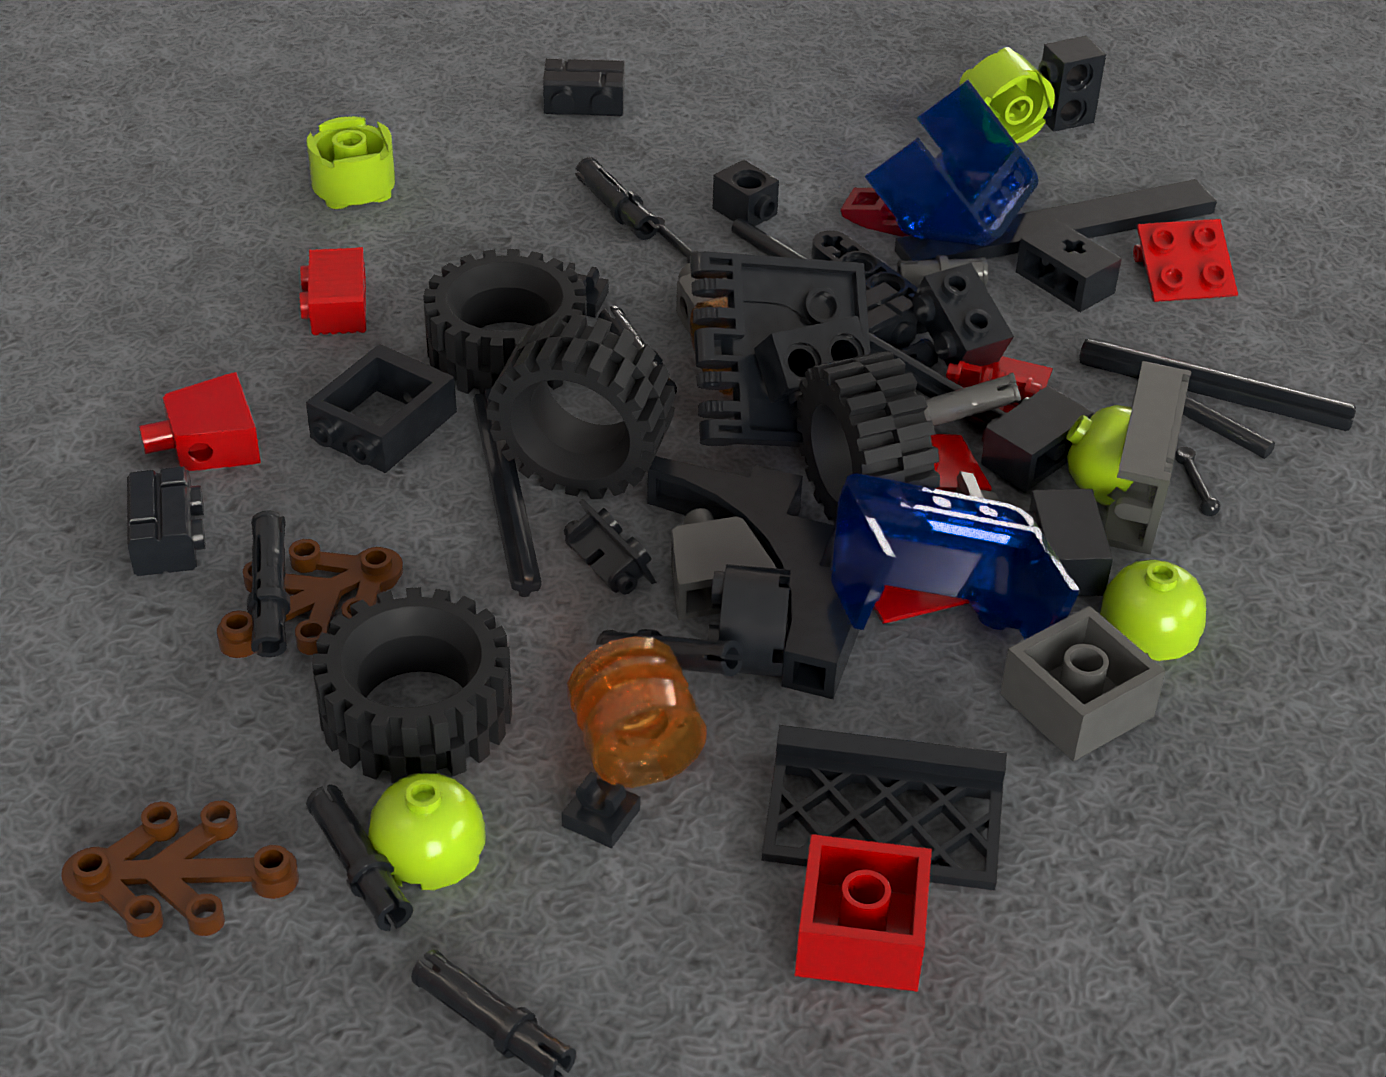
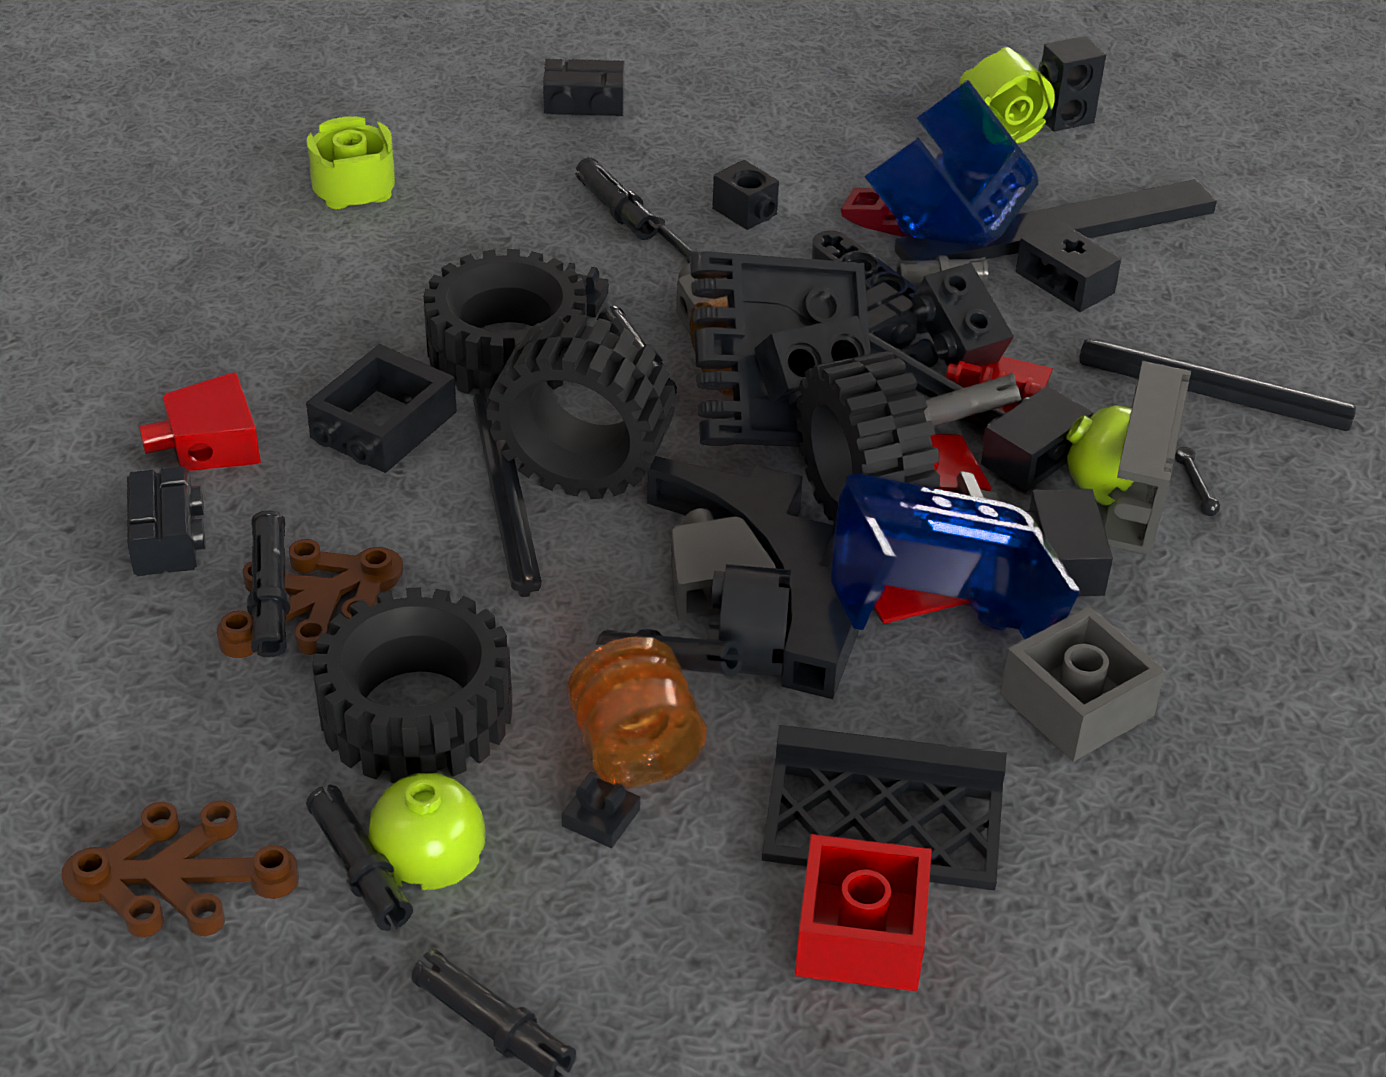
red brick [300,247,367,335] -> none
black hinge [564,499,657,595] -> none
black bar [731,218,807,259] -> none
lime cylinder [1100,560,1206,661] -> none
red hinge [1133,219,1238,302] -> none
black bar [1183,395,1275,459] -> none

